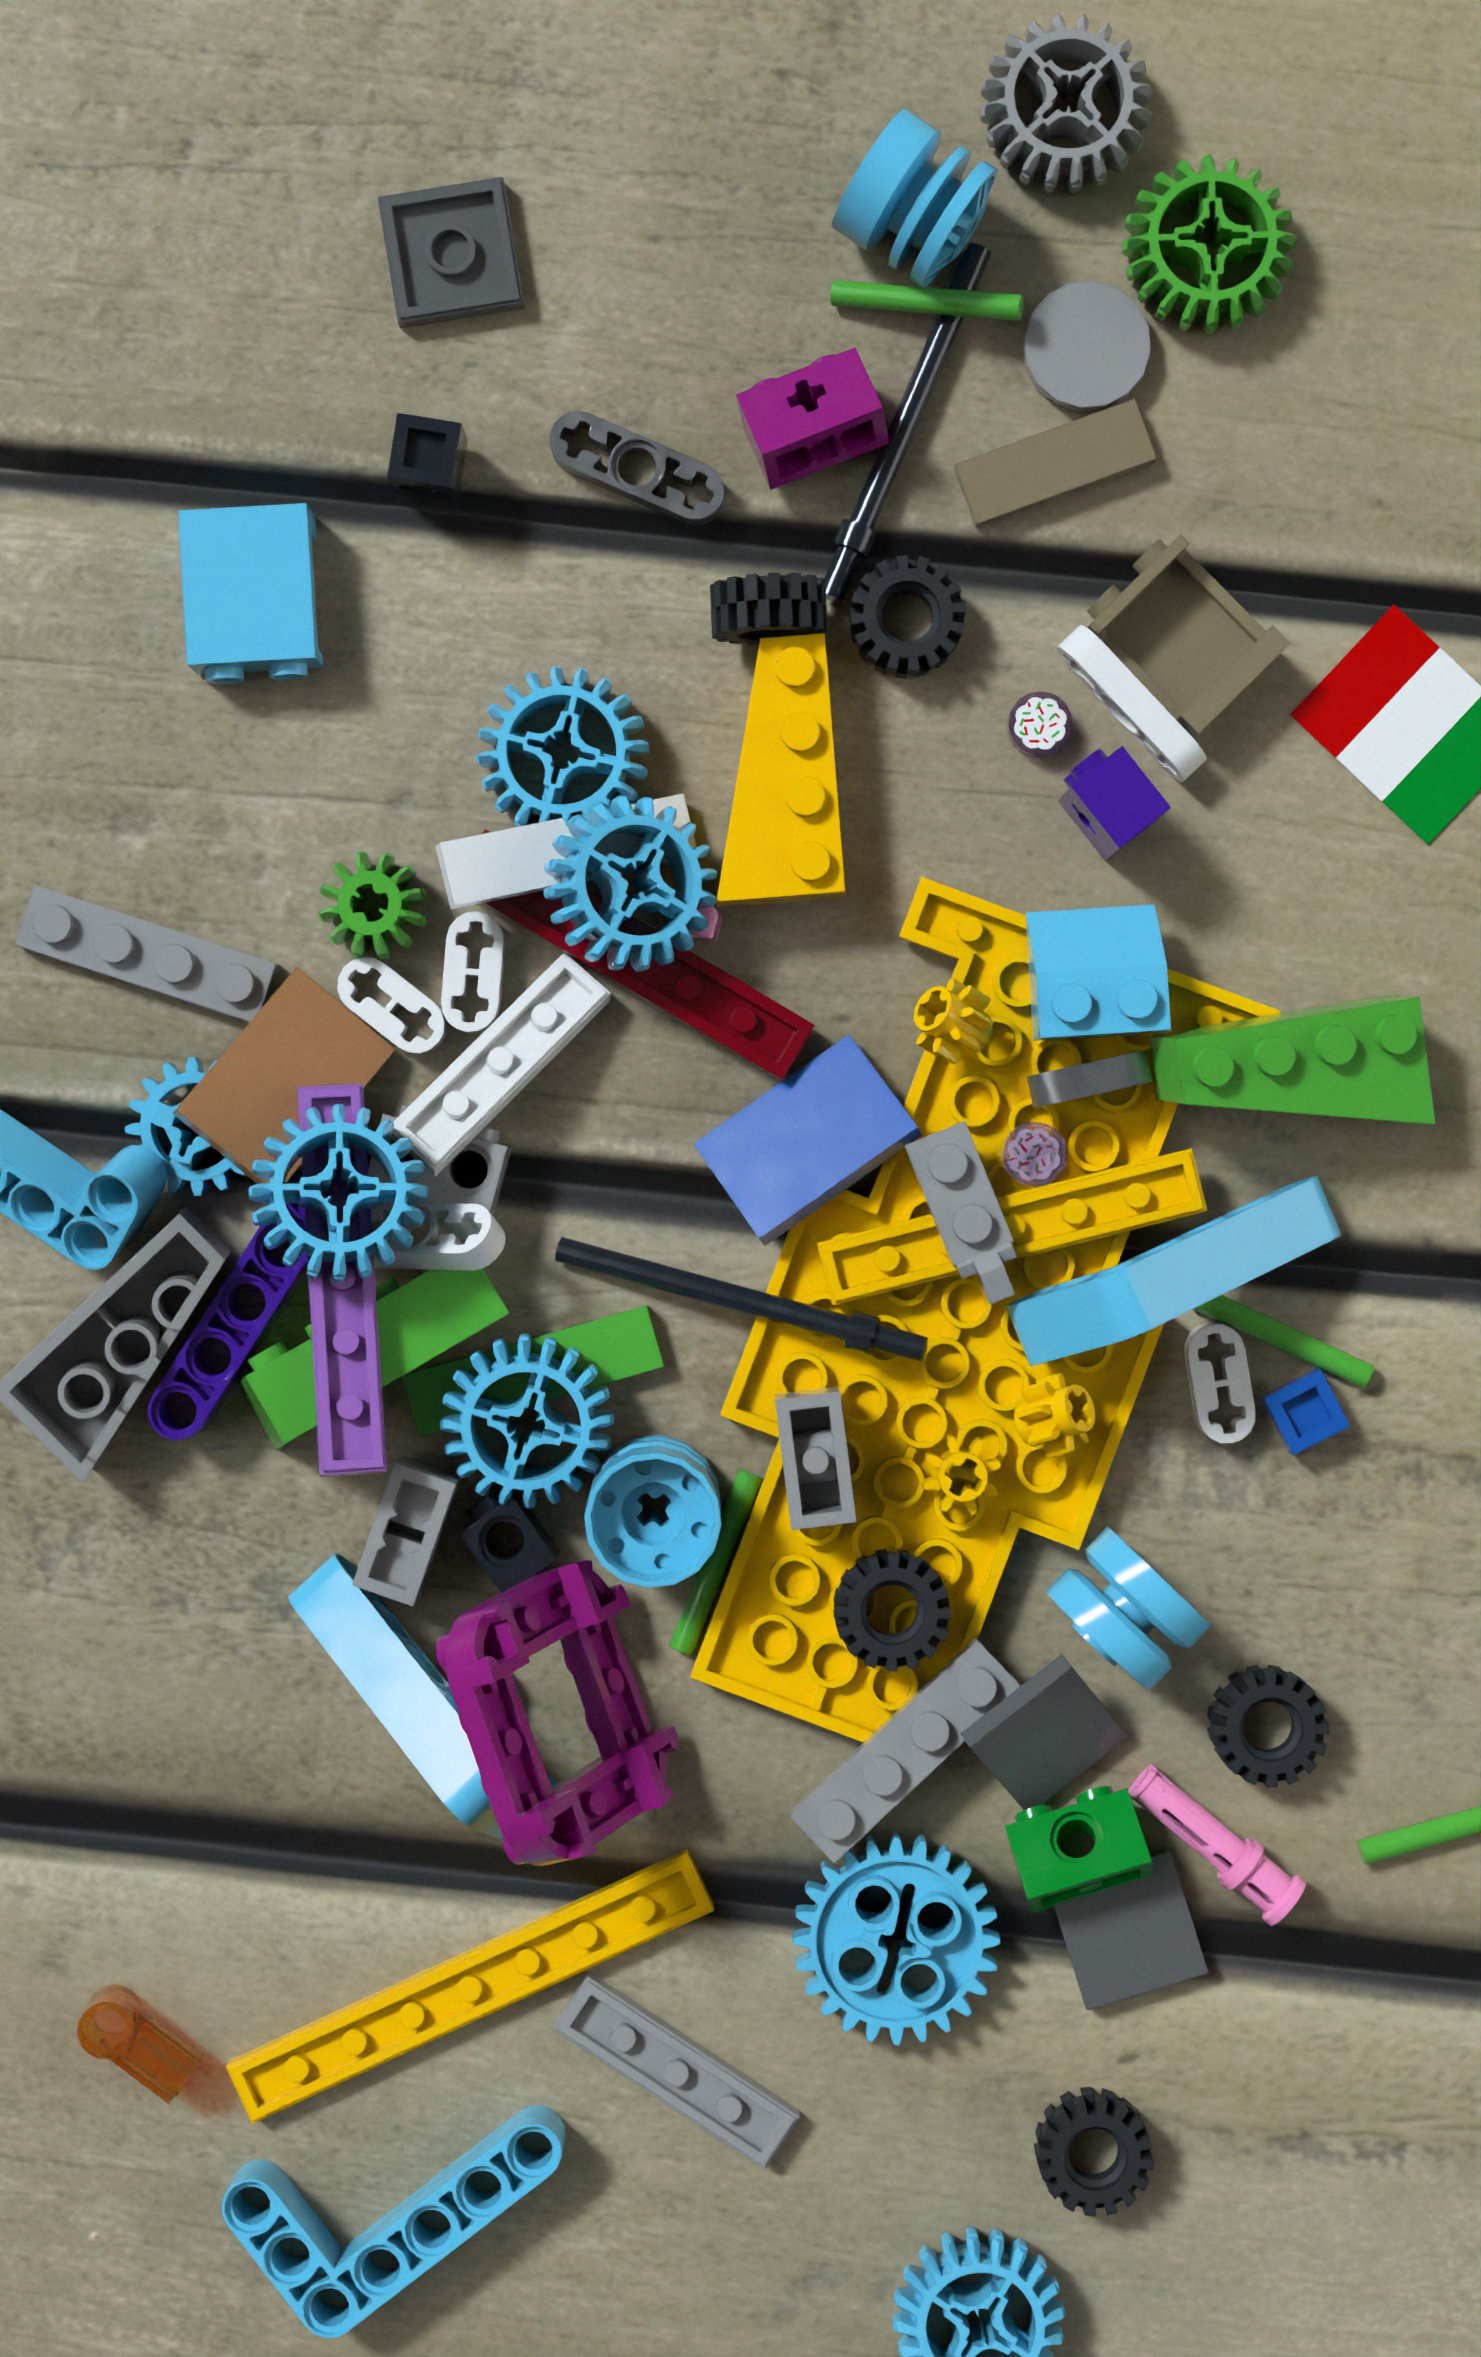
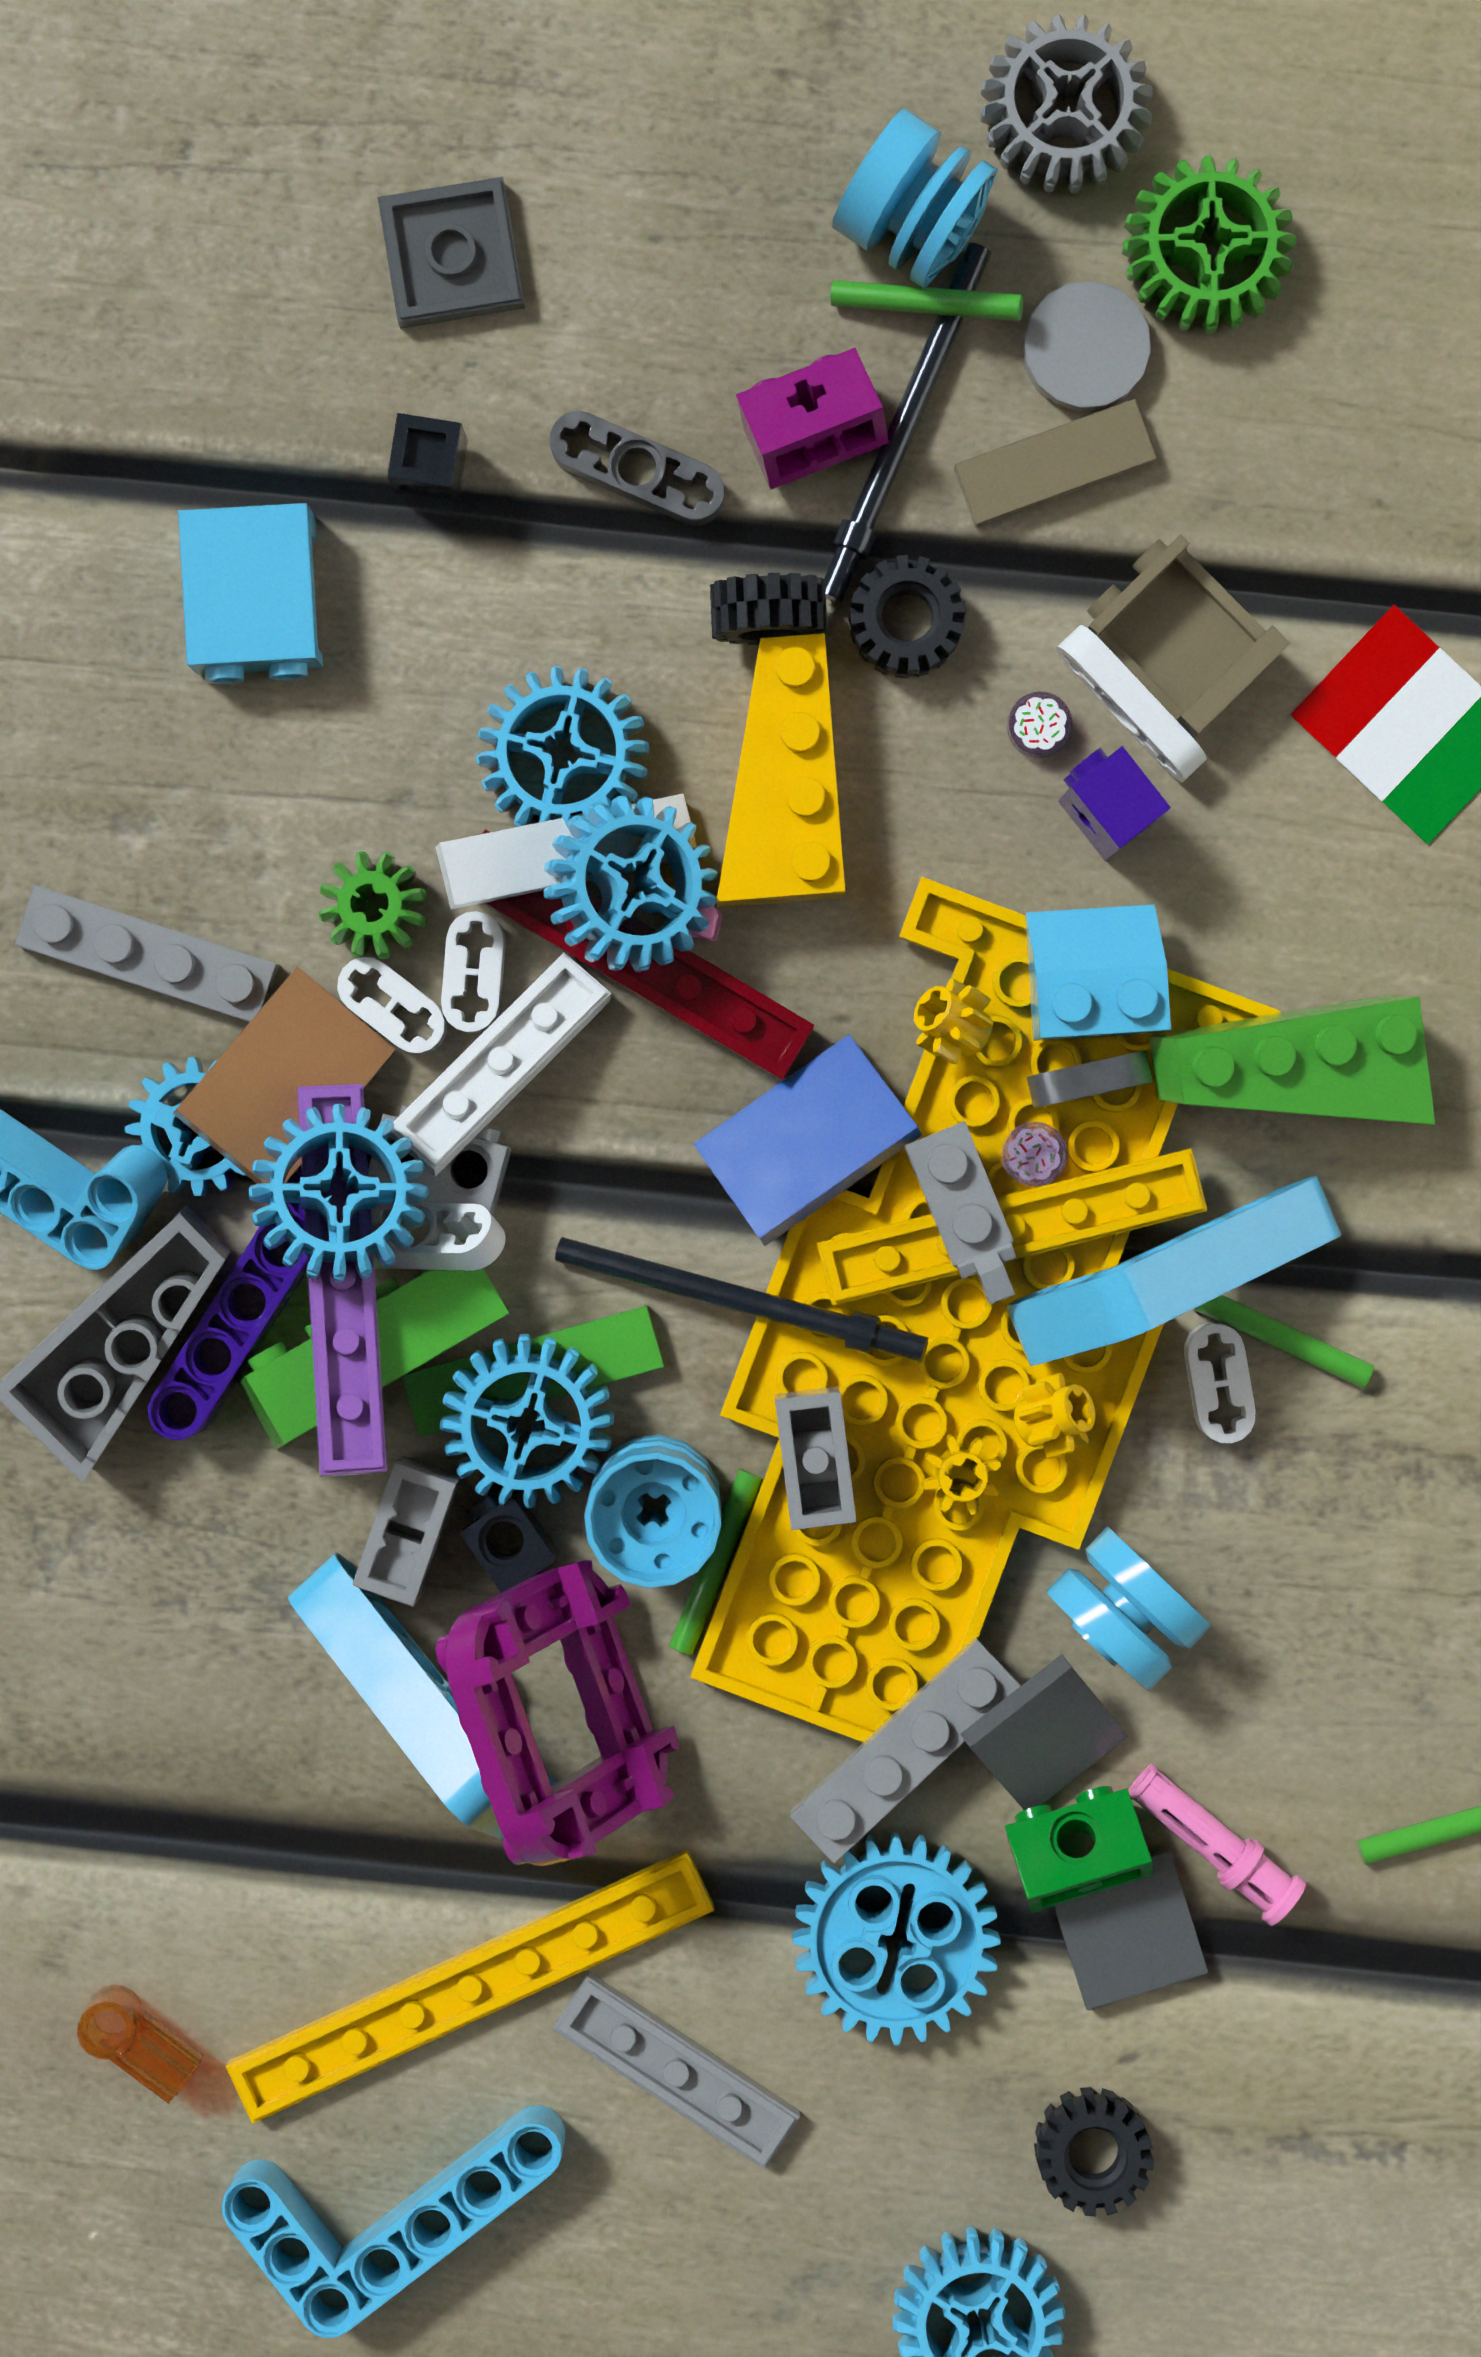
black tyre [833,1549,951,1671] -> none
black tyre [1207,1665,1329,1788] -> none
blue plate [1260,1368,1350,1455] -> none

